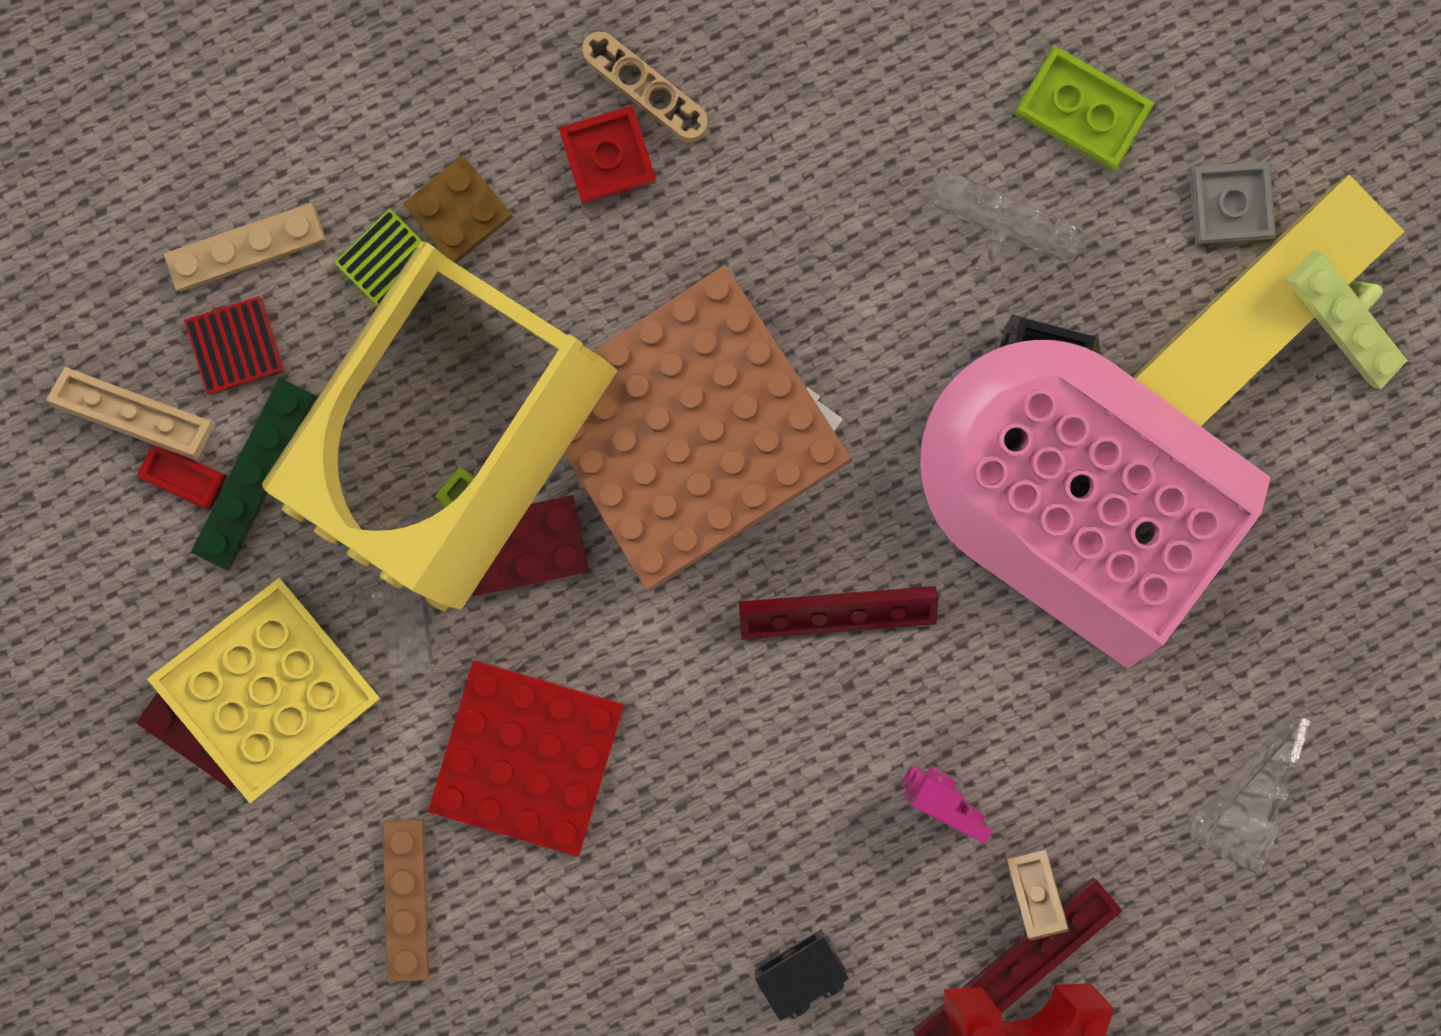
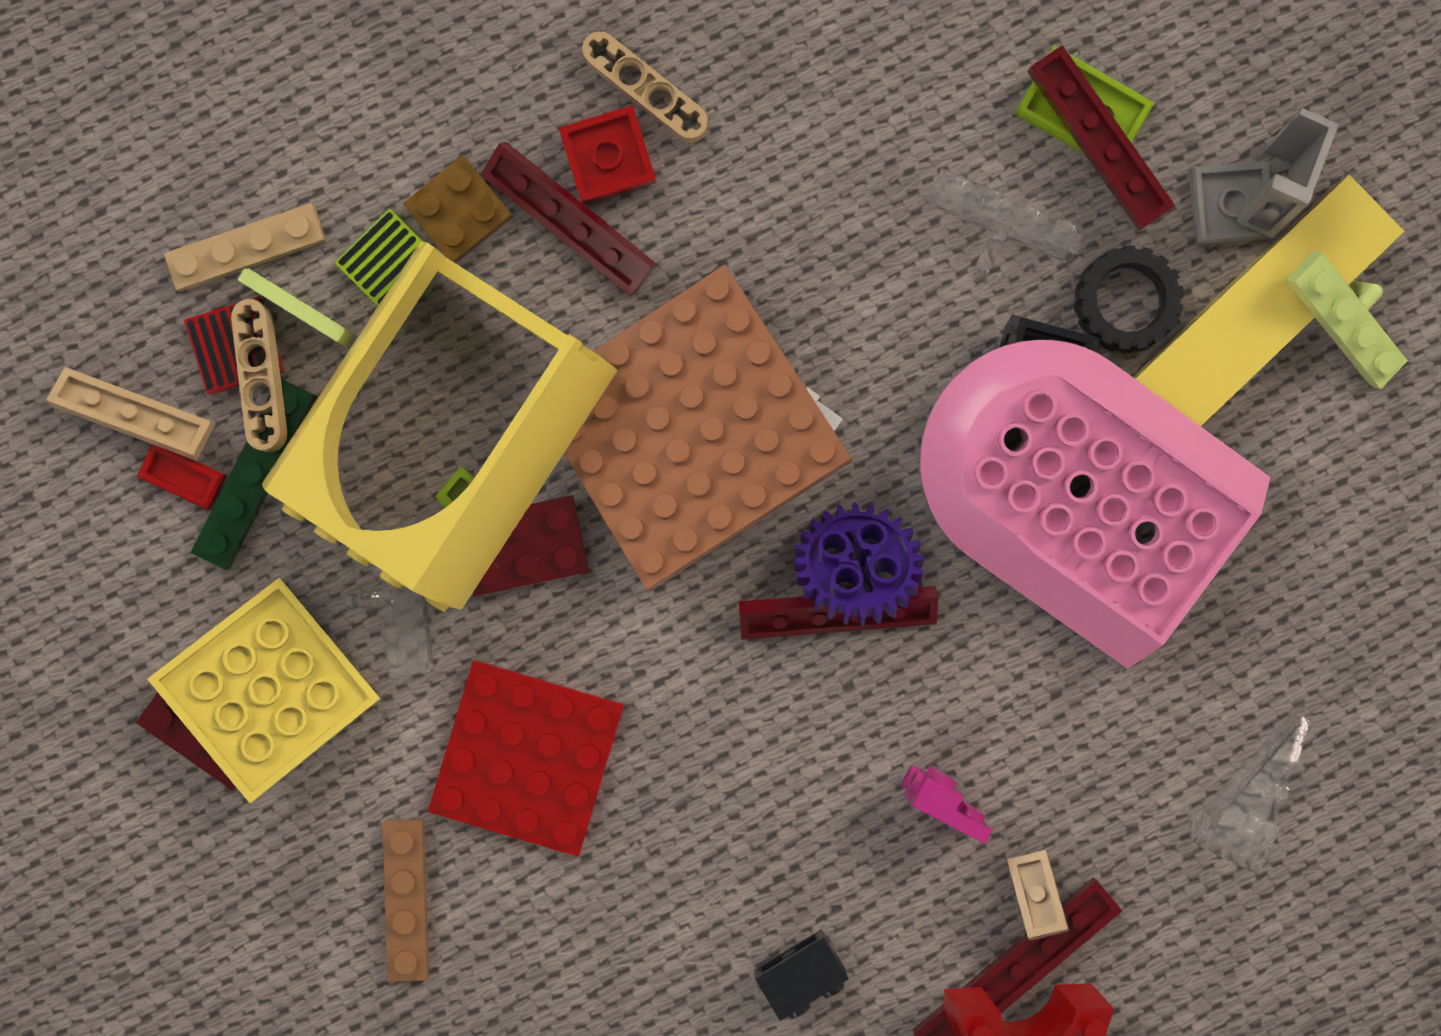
none -> tan beam [231,299,287,453]
none -> yellowish green tile [237,268,354,348]
none -> dark red plate [480,141,657,297]
none -> dark purple gear [794,503,924,626]
none -> dark red plate [1027,45,1176,231]
none -> black tyre [1074,245,1184,353]
none -> light grey panel [1237,108,1339,238]

